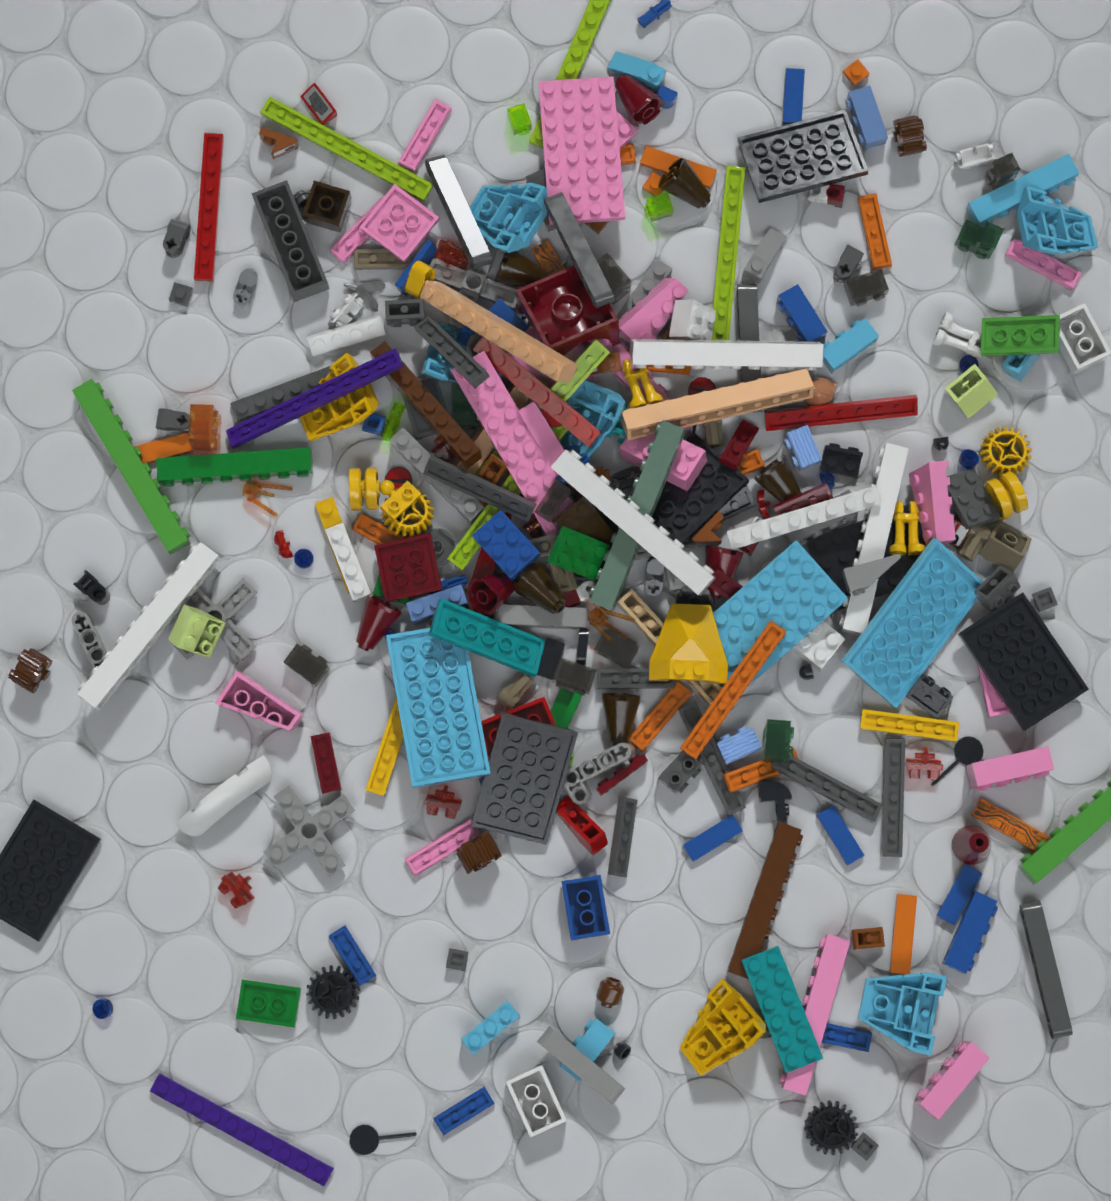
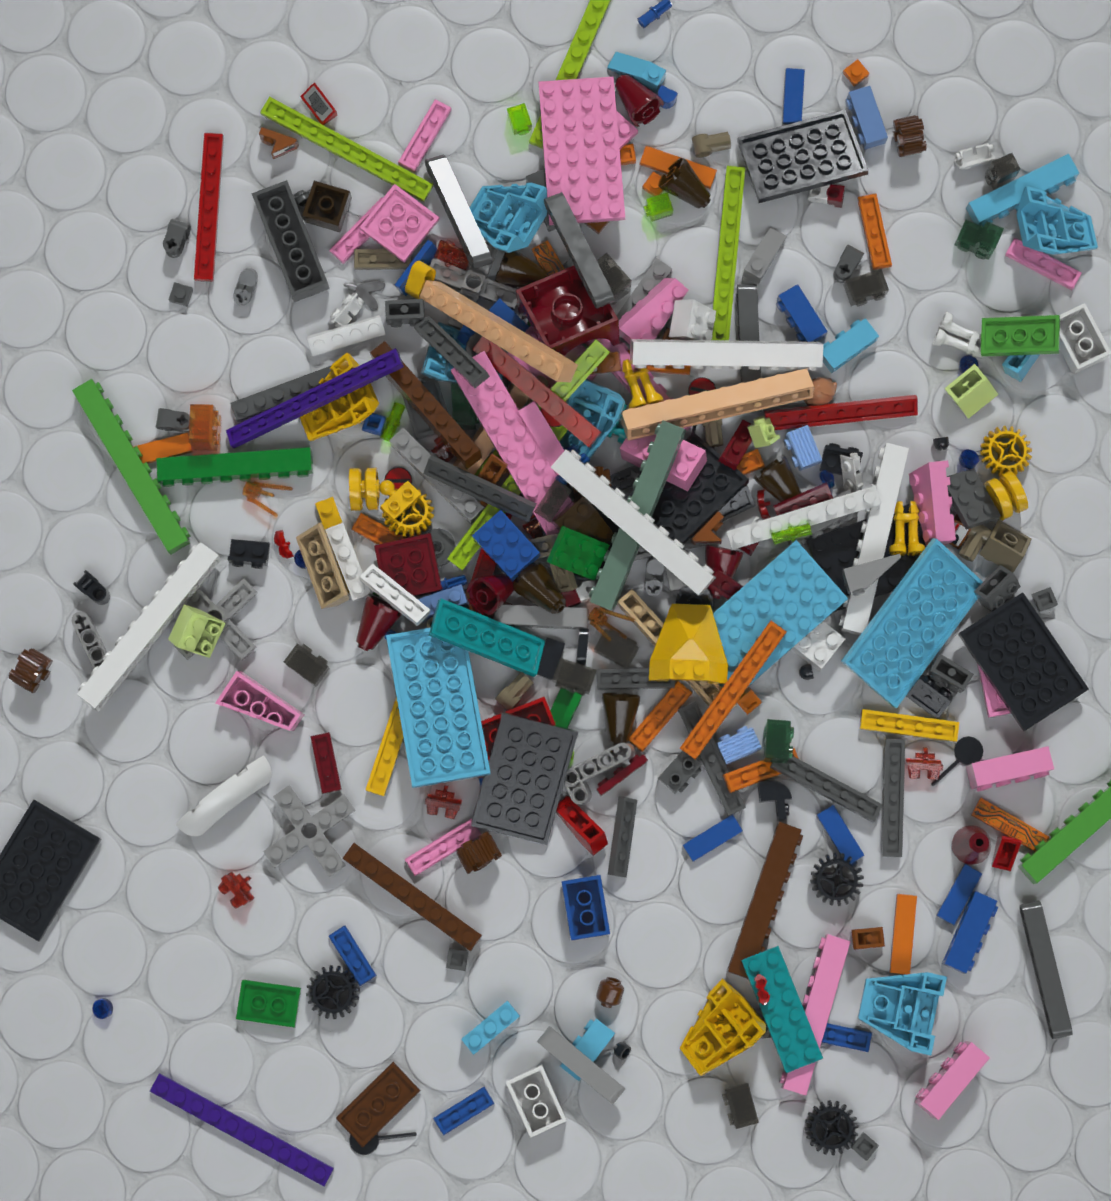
none -> black bracket [227,539,270,569]
none -> tan slope [296,523,350,609]
none -> reddish brown tile [336,1062,421,1147]
none -> reddish brown brick [342,843,482,952]
none -> white plate [360,564,430,626]
none -> dark tan piece [692,132,731,158]
none -> clear smoke brick [722,1083,759,1129]
none -> orange plate [737,687,762,715]
none -> yellowish green brick [747,416,780,448]
none -> red piece [754,974,770,1005]
none -> clear neon green pin [771,523,812,545]
none -> black gear [810,852,864,906]
none -> white hinge [840,453,863,493]
none -> dark grey brick [927,654,974,693]
none -> red slope [992,836,1022,871]

